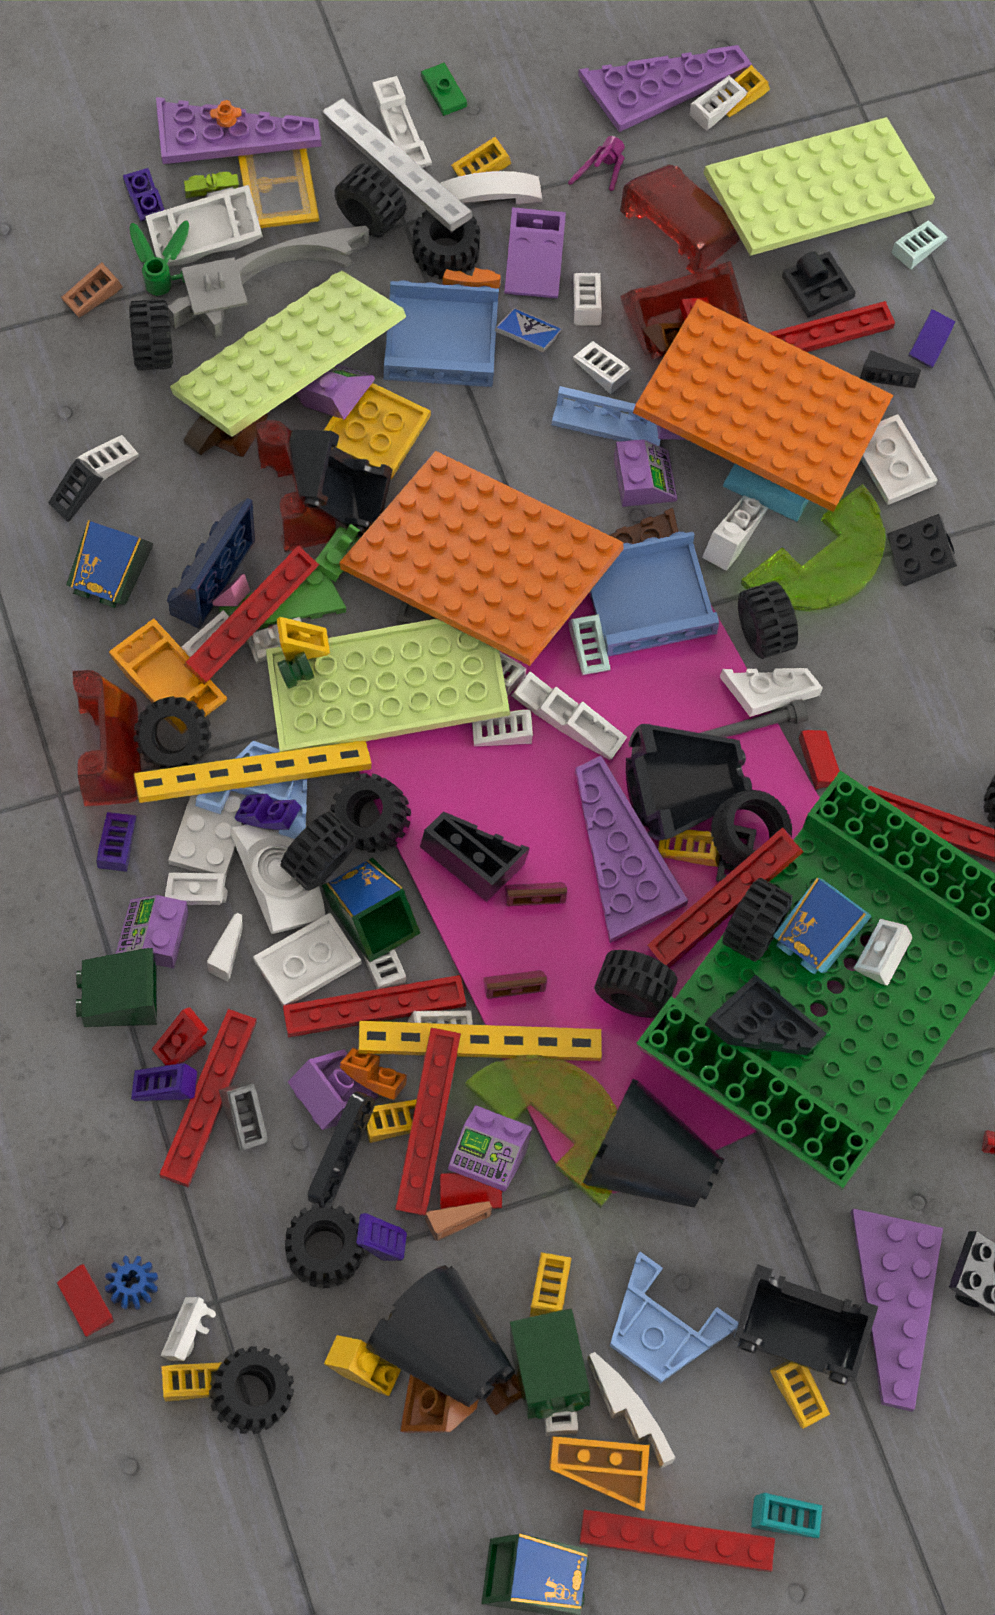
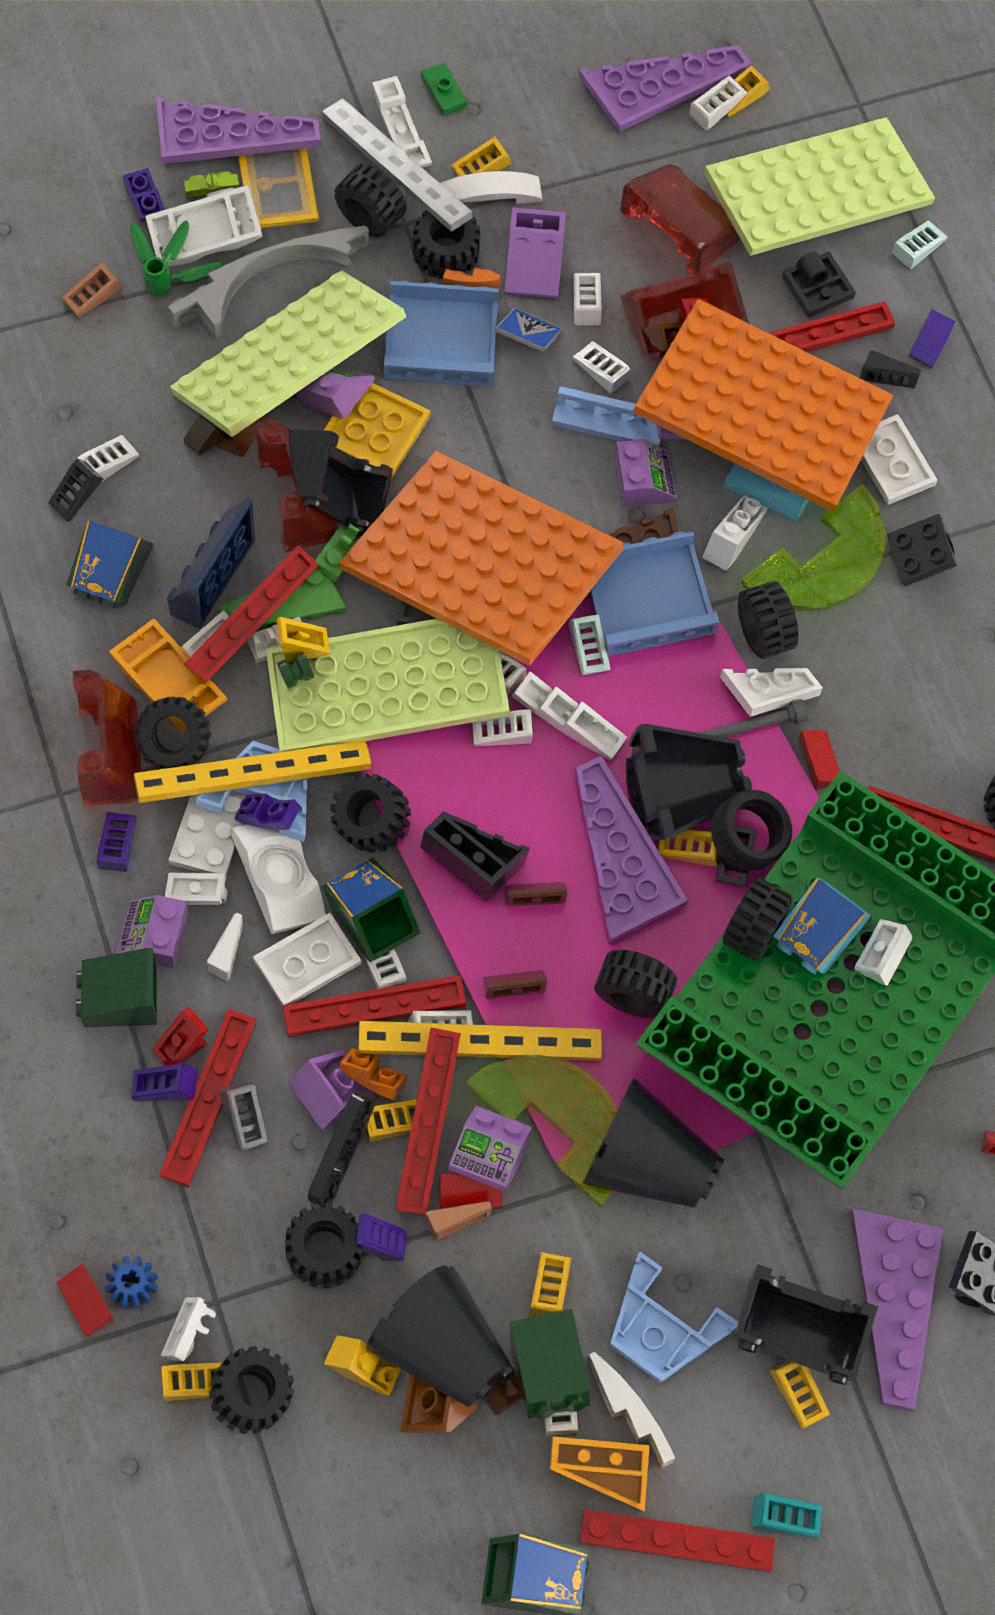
black tyre [129,298,173,371] -> none
light grey piece [181,257,248,316] -> none
orange plate [210,100,242,128] -> none
bright pink slope [212,574,250,606] -> none
black tyre [280,811,358,891] -> none
magenta plant [568,136,625,191] -> none
red plate [647,828,803,968] -> none
black plate [705,975,827,1055] -> none

